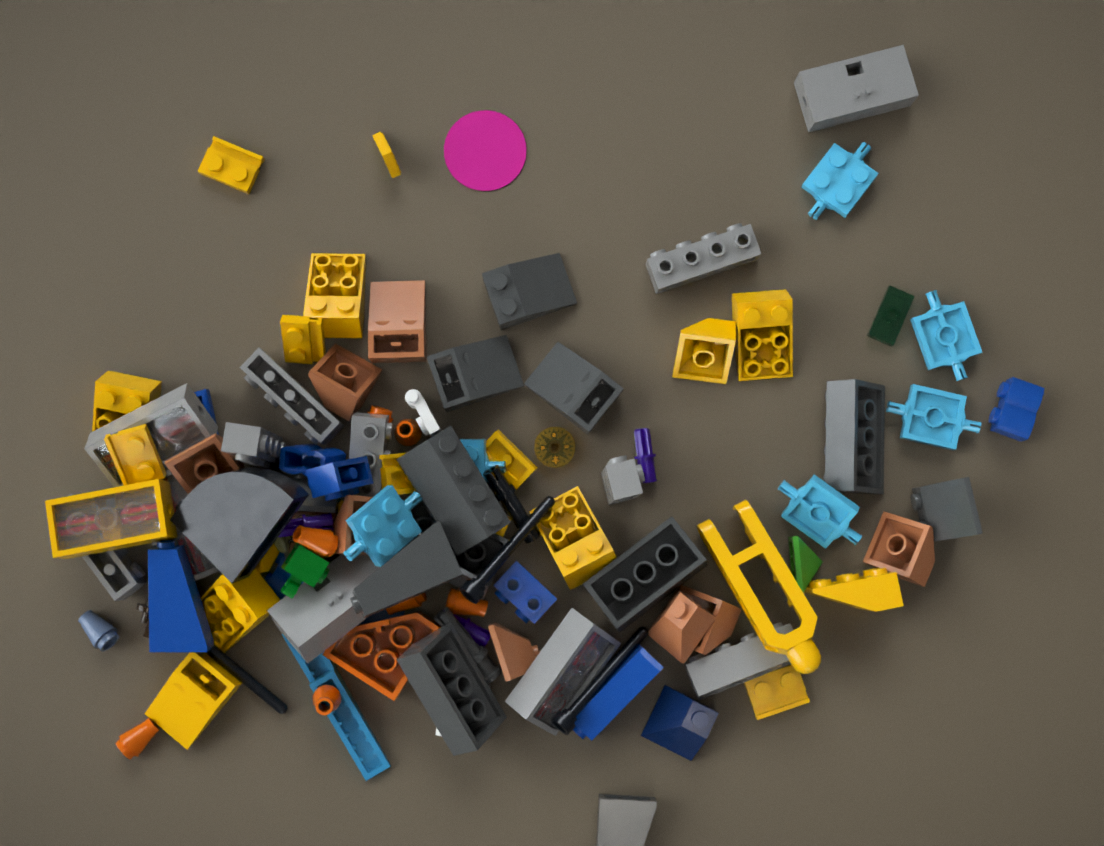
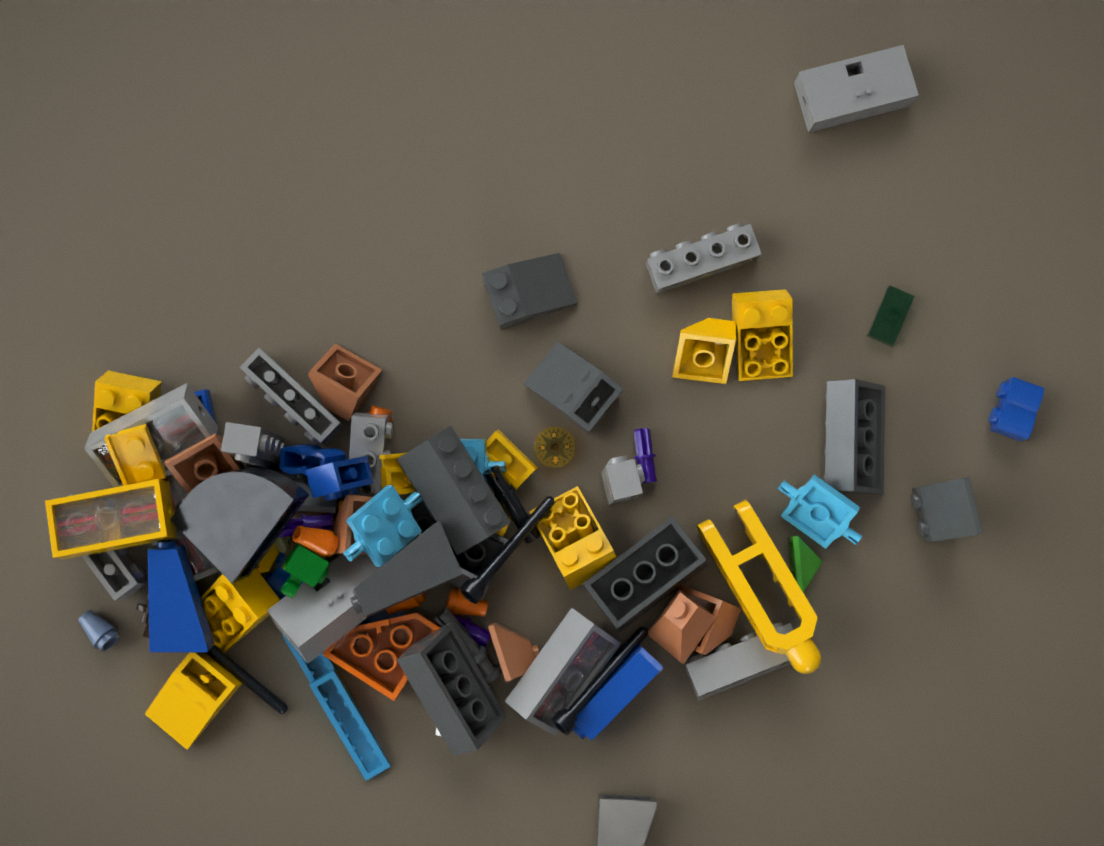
orange cone [115,718,160,760] -> none
yellow plate [198,136,265,194] -> none
yellow plate [280,315,326,364] -> none
yellow slope [303,253,366,338] -> none
orange cone [313,685,341,715] -> none
nougat slope [368,280,427,363] -> none
yellow tile [372,131,401,179] -> none
orange cone [394,419,422,446] -> none
white plate [405,389,442,437] -> none
dark grey slope [427,335,524,413] -> none
dark pink sticker [444,110,527,191] -> none
blue brick [493,561,557,624] -> none
dark blue slope [641,685,719,761] -> none
yellow plate [744,664,810,720] -> none
medium azure plate [801,142,879,220] -> none
yellow slope [804,568,904,612] -> none
nougat slope [863,511,935,587] -> none
medium azure plate [886,384,981,450] -> none
medium azure plate [910,290,982,381] -> none

